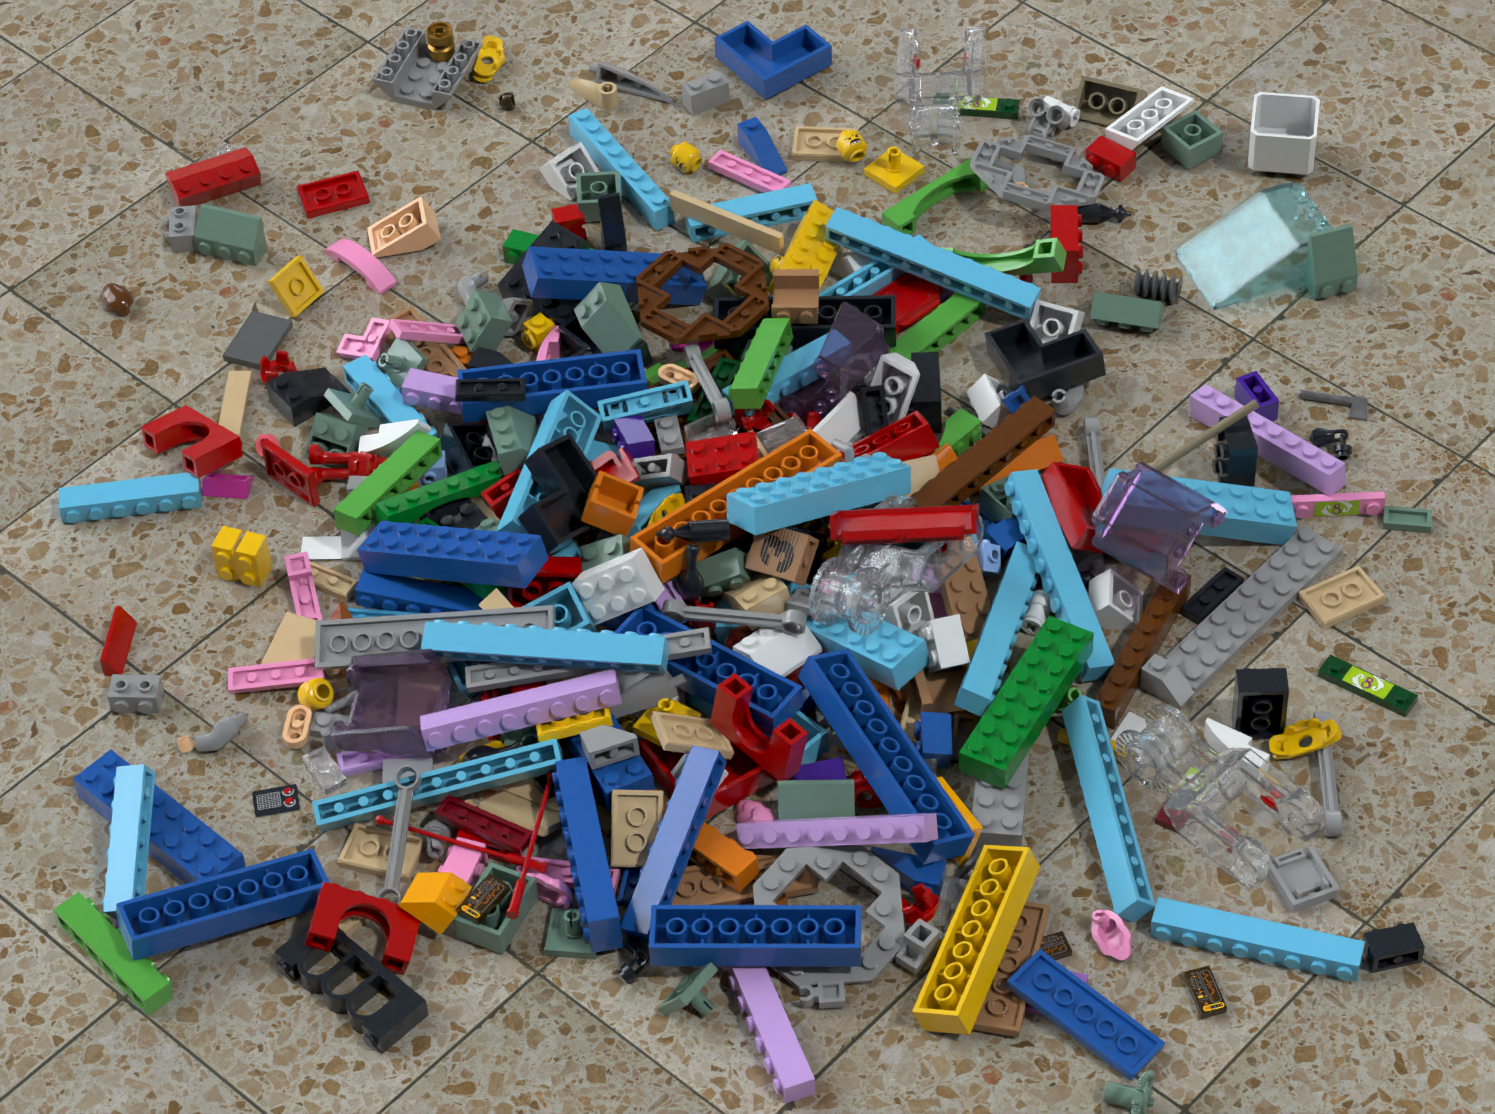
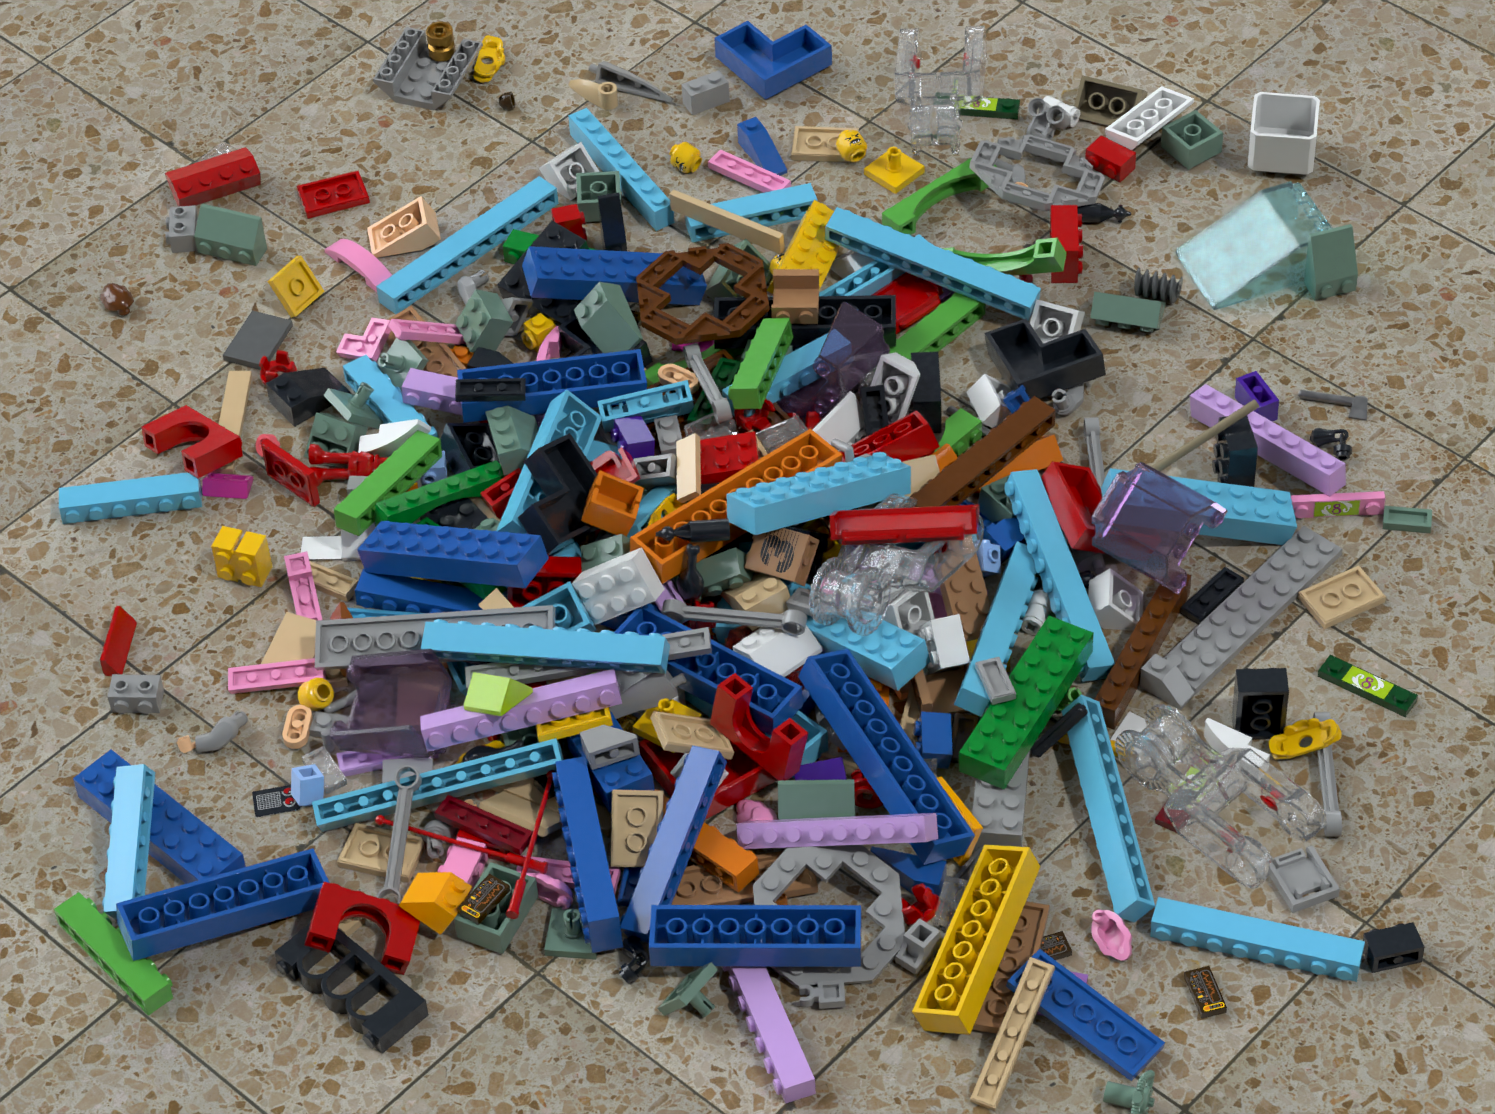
none -> light blue brick [291,764,324,806]
none -> medium azure brick [376,176,559,314]
none -> lime slope [463,672,533,716]
none -> tile [676,433,701,503]
none -> tan tile [970,957,1055,1111]
none -> light grey tile [975,657,1016,705]
none -> black axle [1030,703,1088,757]

